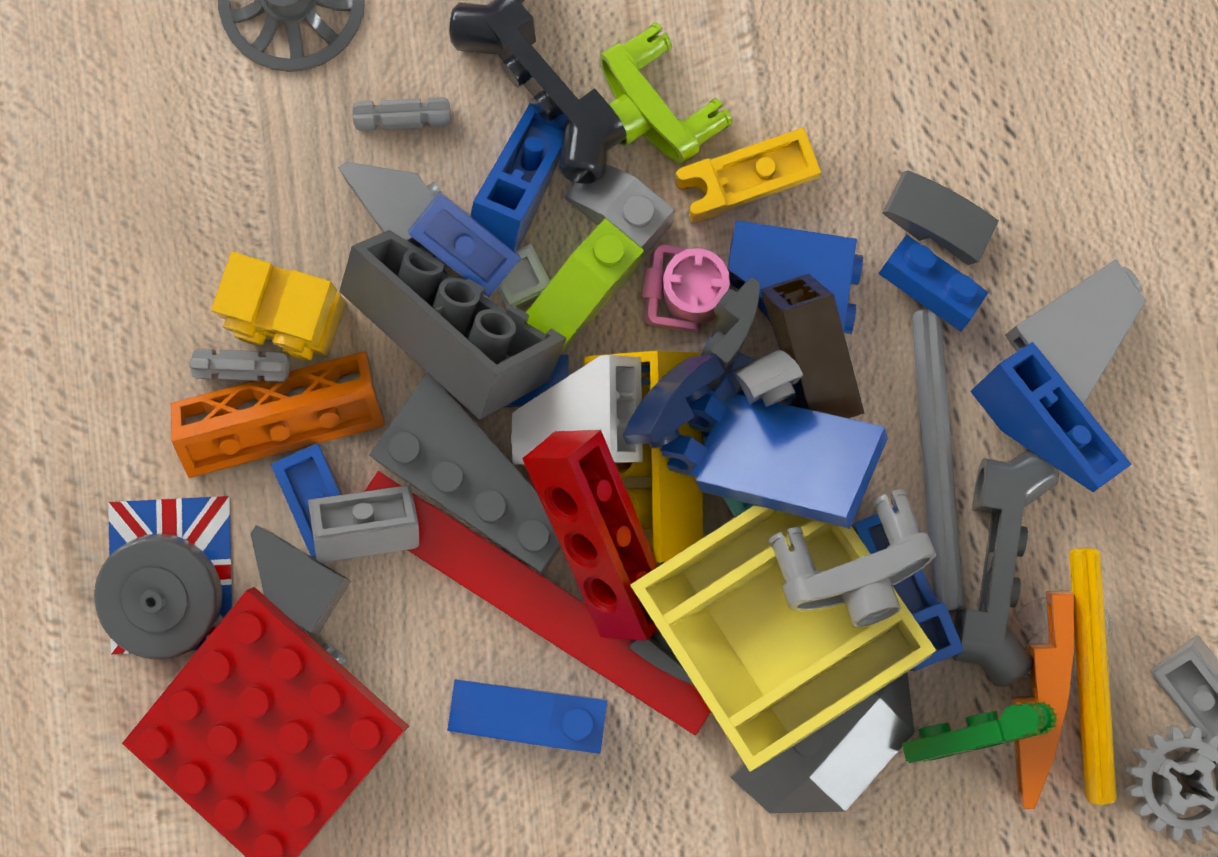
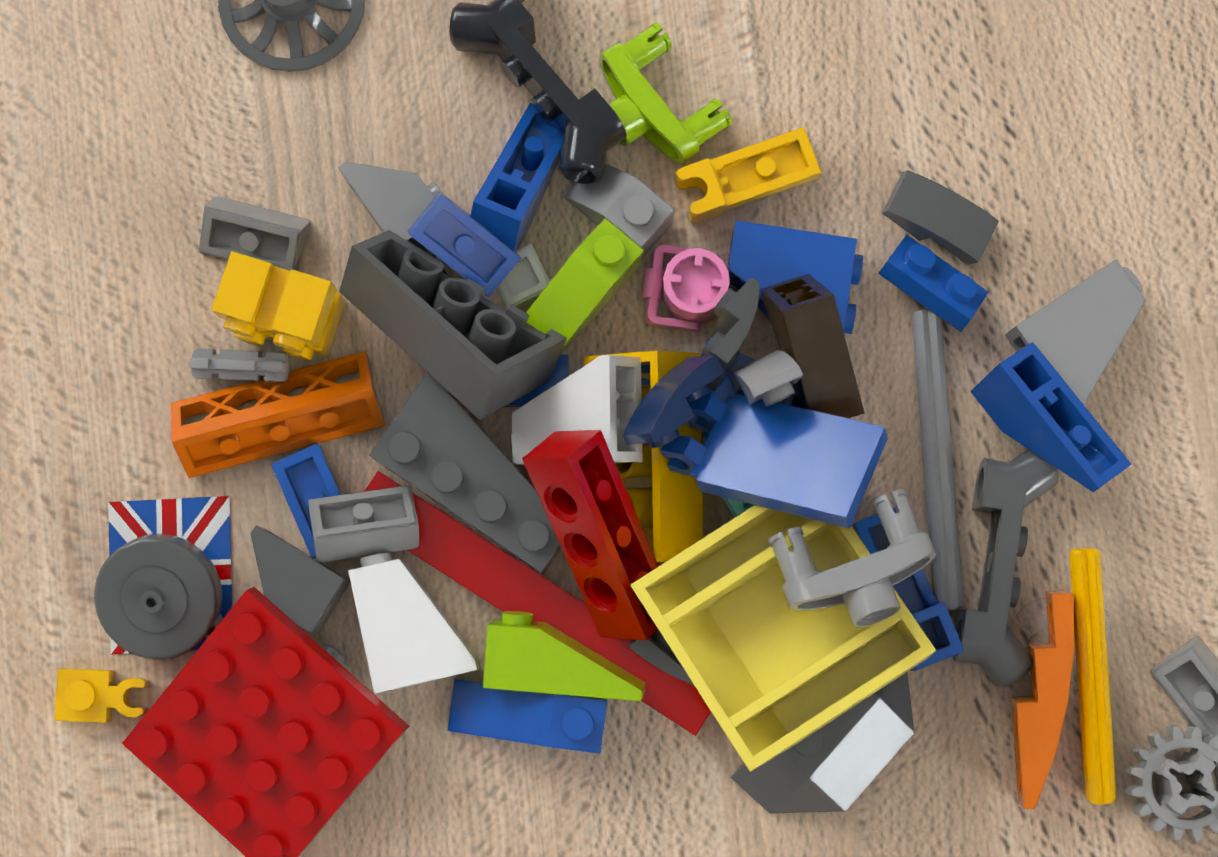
light grey axle [352,97,451,131] -> none
green hinge [902,702,1058,763] -> none
none -> yellow plate [54,668,150,723]
none -> light grey slope [199,197,310,271]
none -> white slope [348,552,481,694]
none -> lime slope [483,611,646,701]

